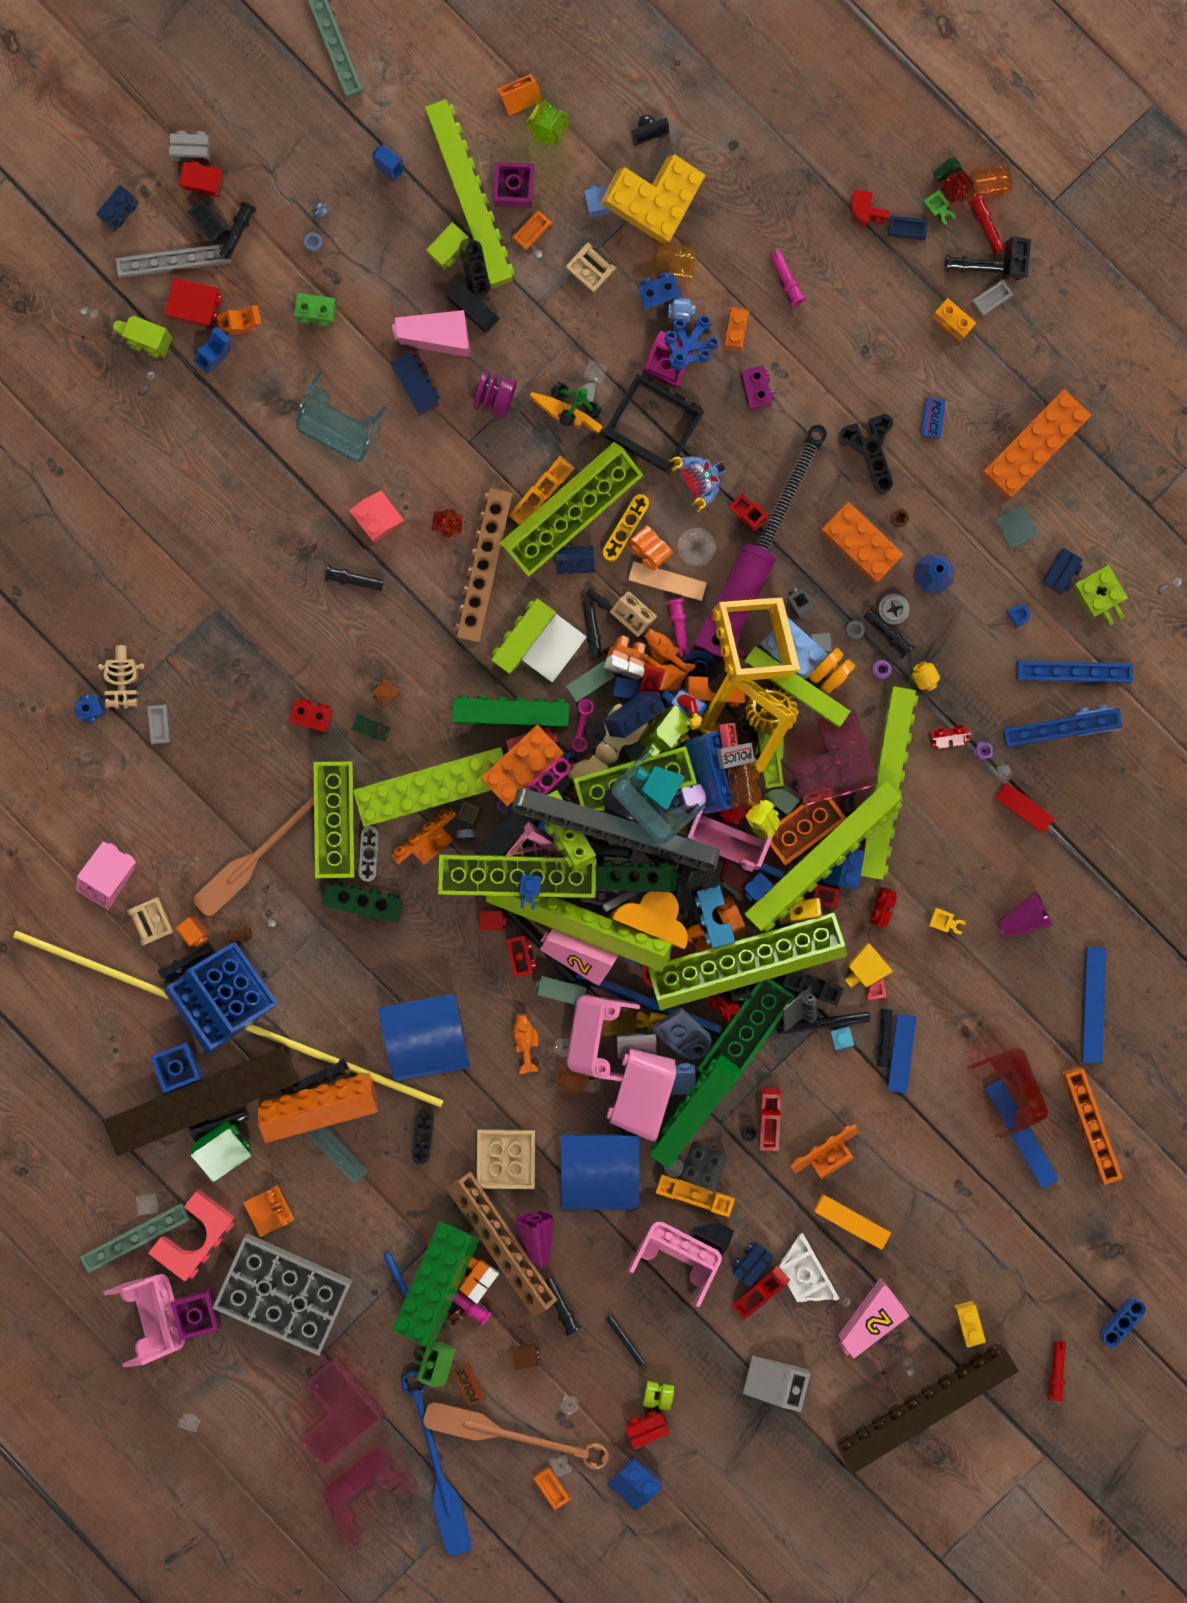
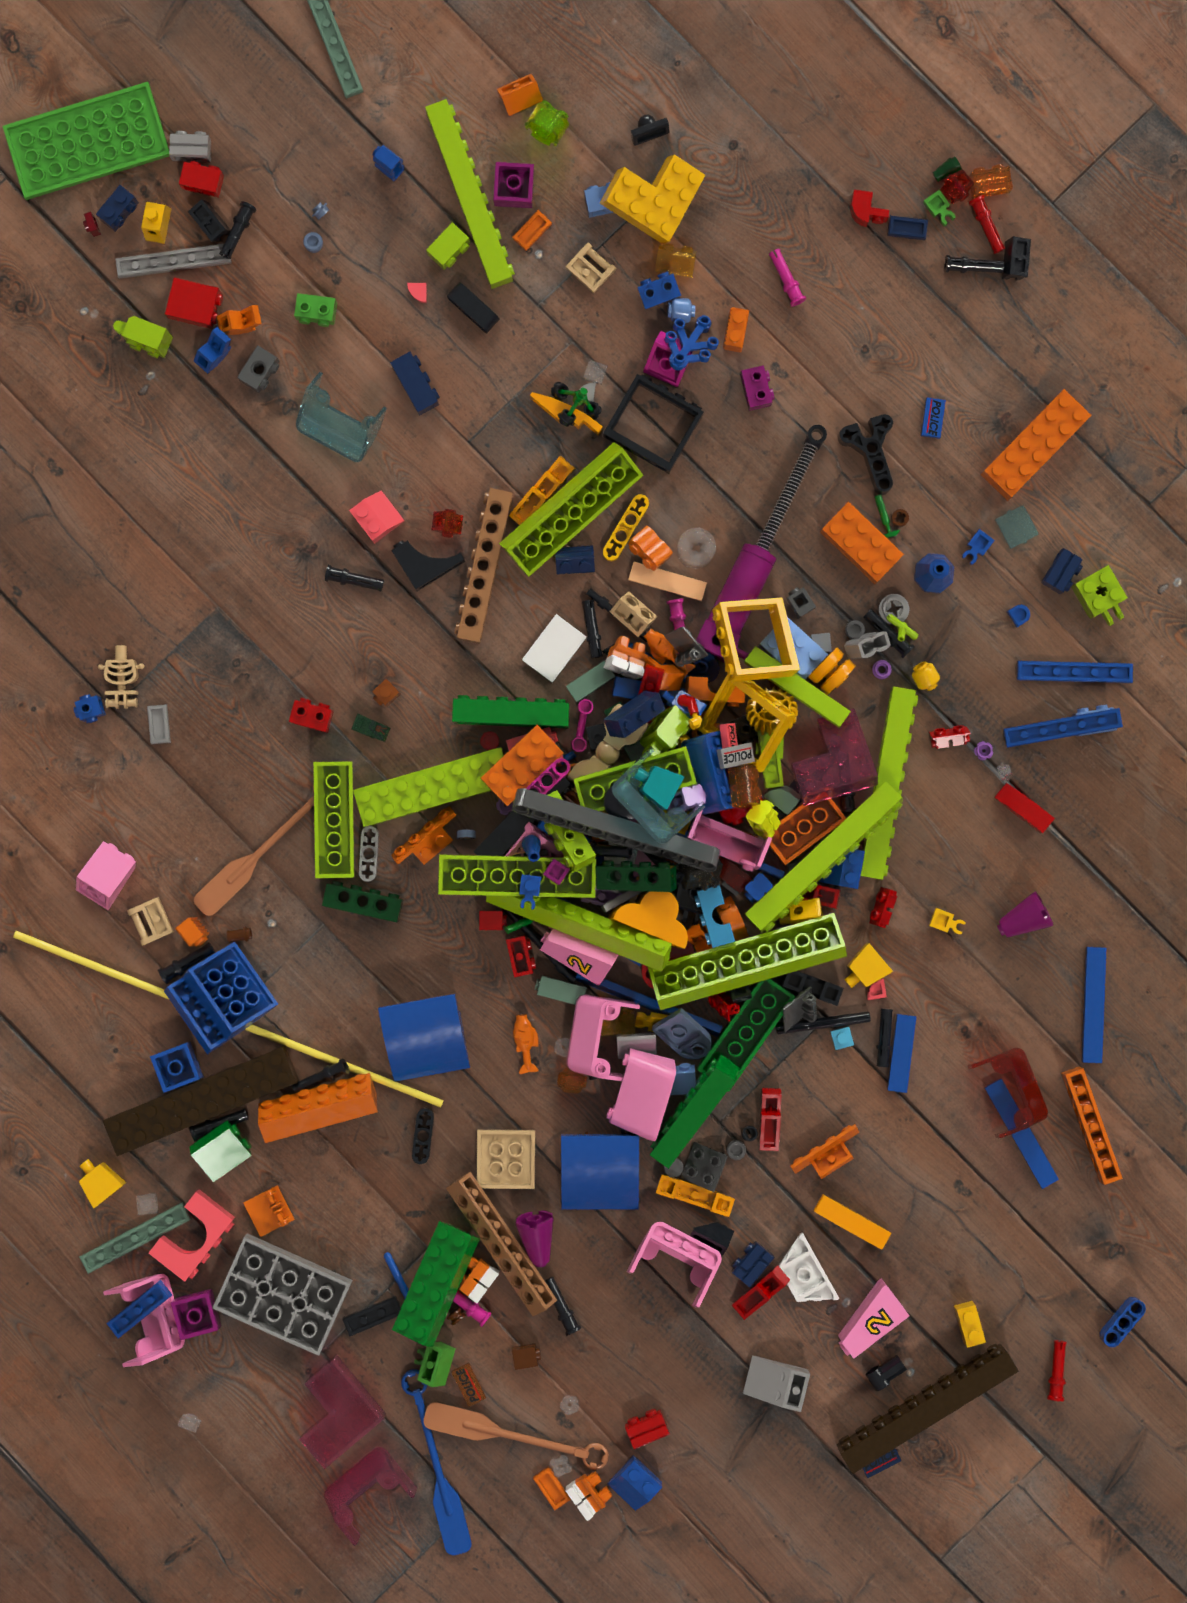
clear light blue tile [305,1126,369,1185] -> none
bright pink slope [392,310,470,357] -> none
olive tile [456,800,481,825] -> none
black beam [460,238,490,296] -> none
magenta wheel [473,370,517,419] -> none
lime brick [491,598,556,675] -> none
black bar [606,1314,645,1366] -> none
lime wheel [643,1381,674,1411] -> none
torso [669,457,726,512] -> none
red brick [728,494,769,532] -> none
light orange brick [932,298,976,342] -> none
light grey tile [971,279,1014,317] -> none
none -> bright green plate [2,82,169,200]
none -> yellow torso [79,1159,126,1208]
none -> dark red plate [83,212,101,237]
none -> blue tile [106,1280,172,1338]
none -> yellow torso [141,202,171,244]
none -> dark grey brick [237,345,279,393]
none -> black tile [342,1295,401,1337]
none -> black arch [391,540,466,591]
none -> coral tile [407,283,427,303]
none -> red tile [480,731,500,751]
none -> green piece [505,918,543,934]
none -> blue cone [522,835,541,862]
none -> magenta tile [542,858,570,885]
none -> orange hips [566,1471,612,1521]
none -> dark grey hinge [664,626,708,667]
none -> flat silver tile [727,1140,746,1160]
none -> light grey brick [844,632,891,659]
none -> dark blue tile [862,1448,902,1478]
none -> black piece [865,1355,907,1391]
none -> green piece [874,494,900,539]
none -> lime piece [886,614,918,642]
none -> blue plate [962,529,995,565]

